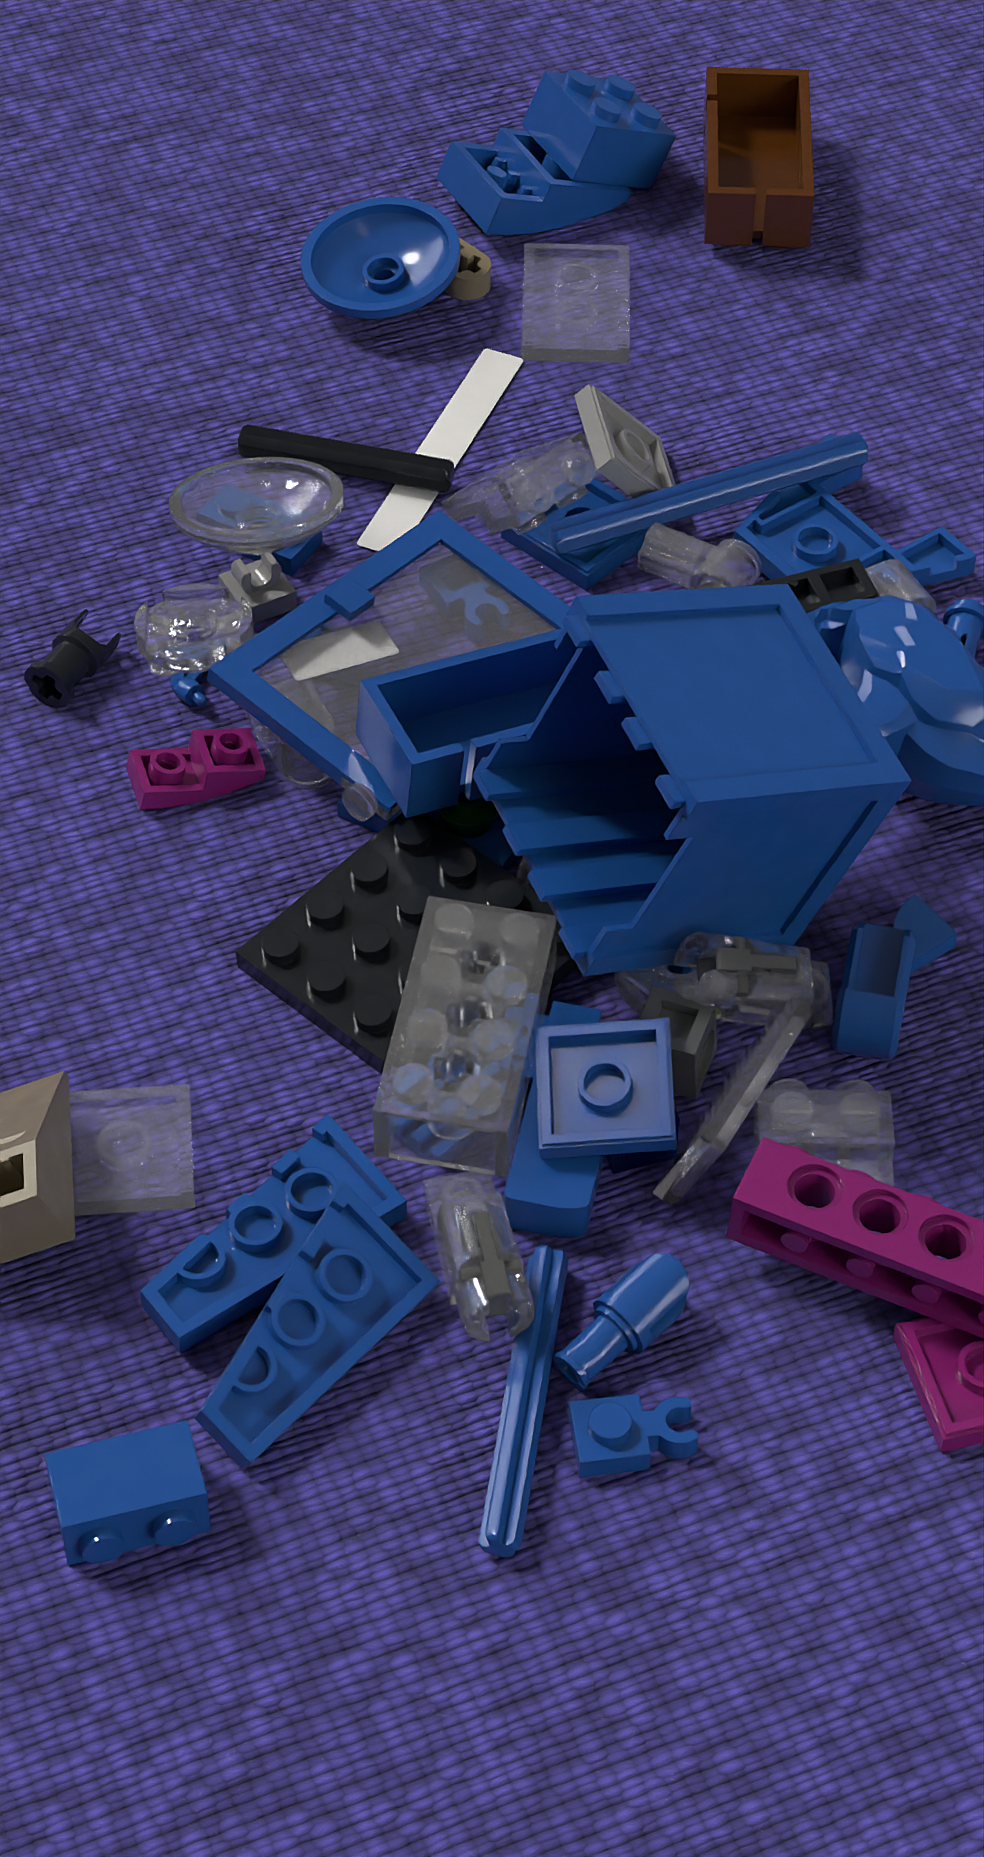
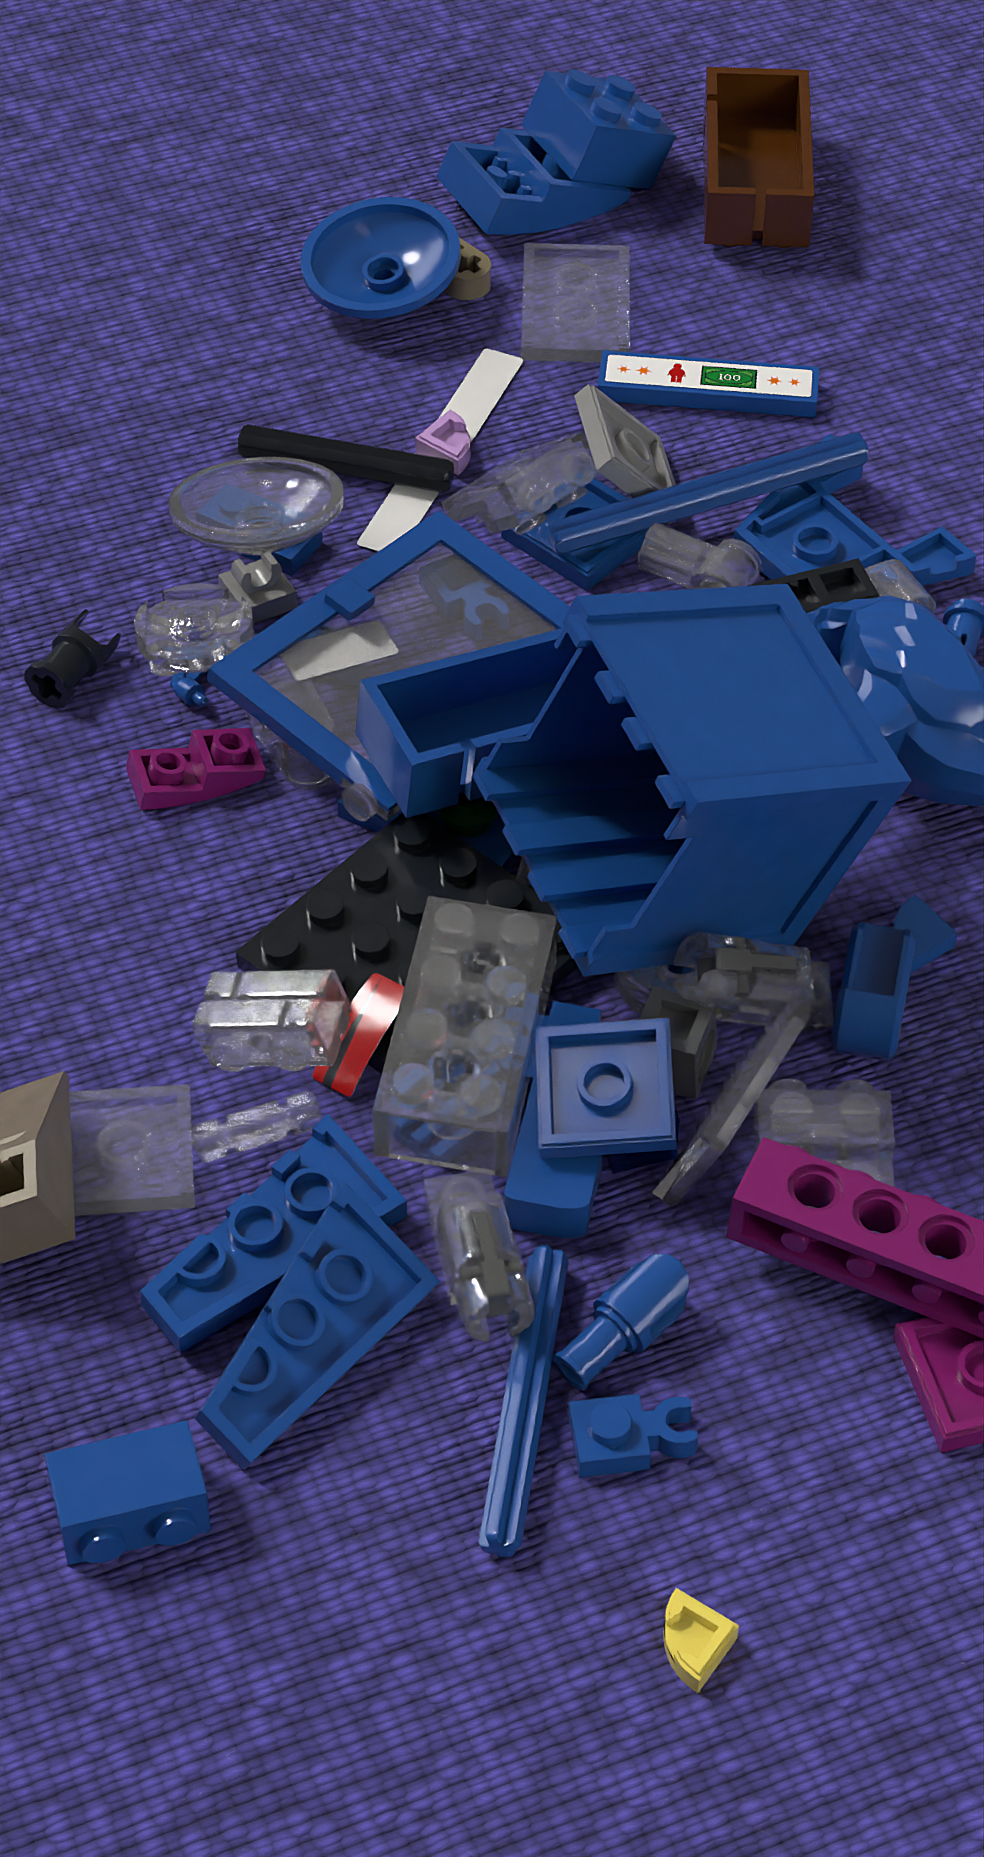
none -> clear axle [191,1091,322,1163]
none -> clear brick [192,970,352,1072]
none -> red sticker [312,973,413,1097]
none -> lavender tile [415,409,471,476]
none -> tile [598,350,819,417]
none -> light yellow tile [663,1588,739,1693]

